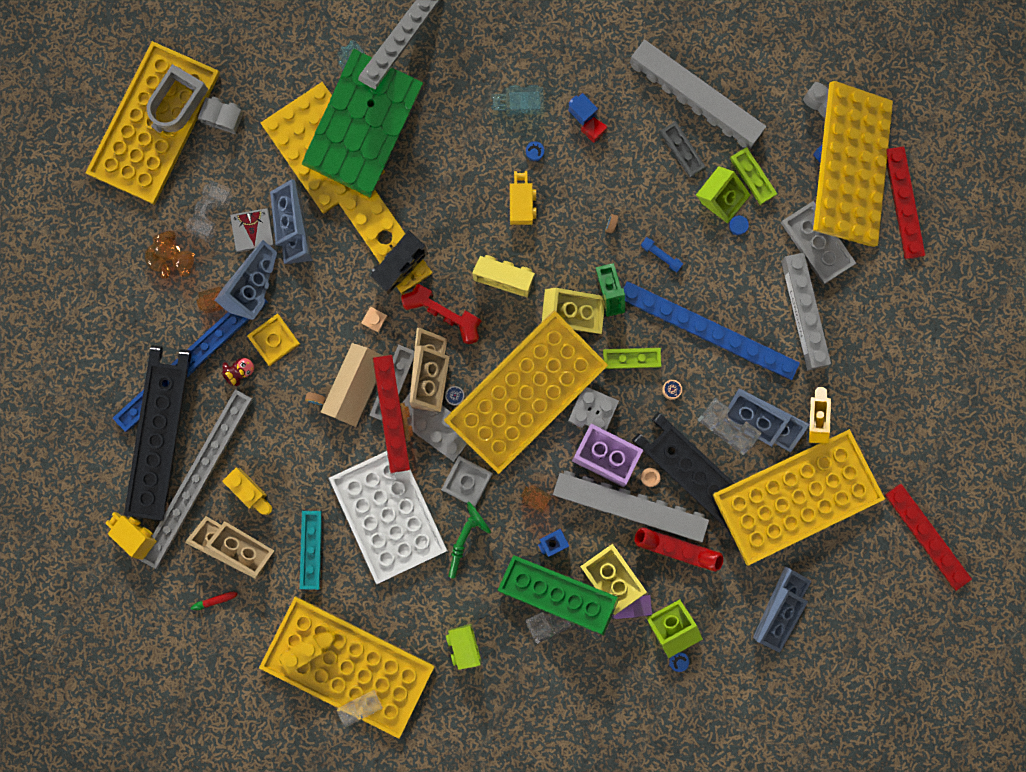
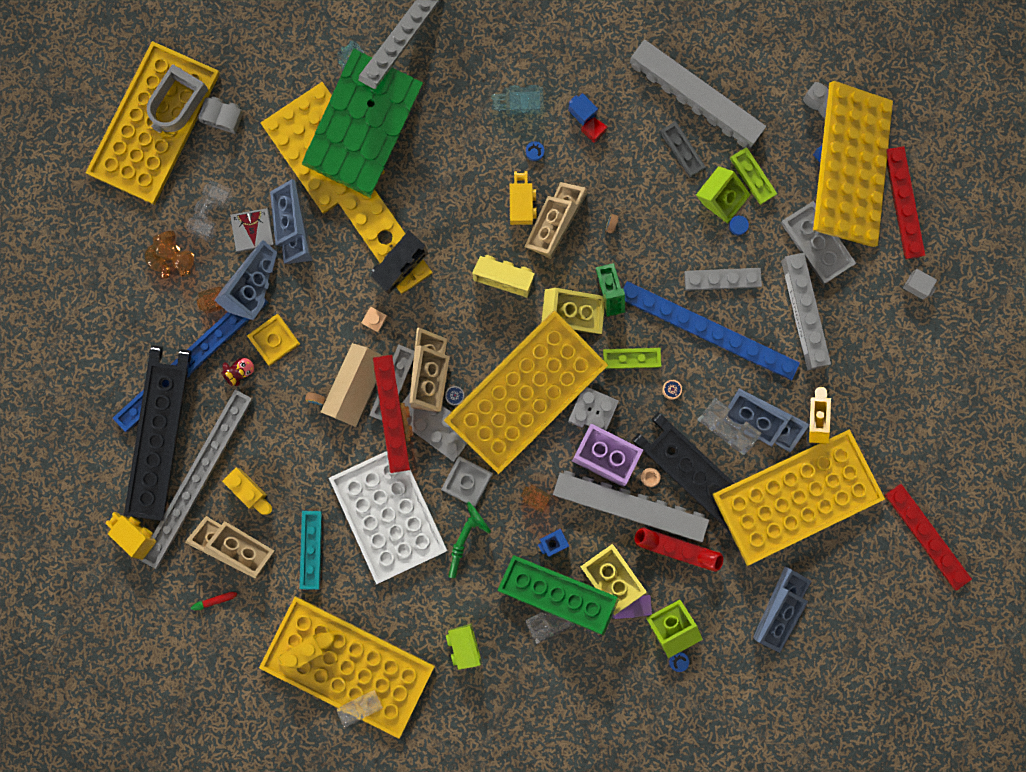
red plate [401,284,482,345] -> none
blue bar [640,237,683,273] -> none
none -> tan slope [524,182,588,259]
none -> light grey plate [684,268,762,291]
none -> light grey brick [903,269,937,299]

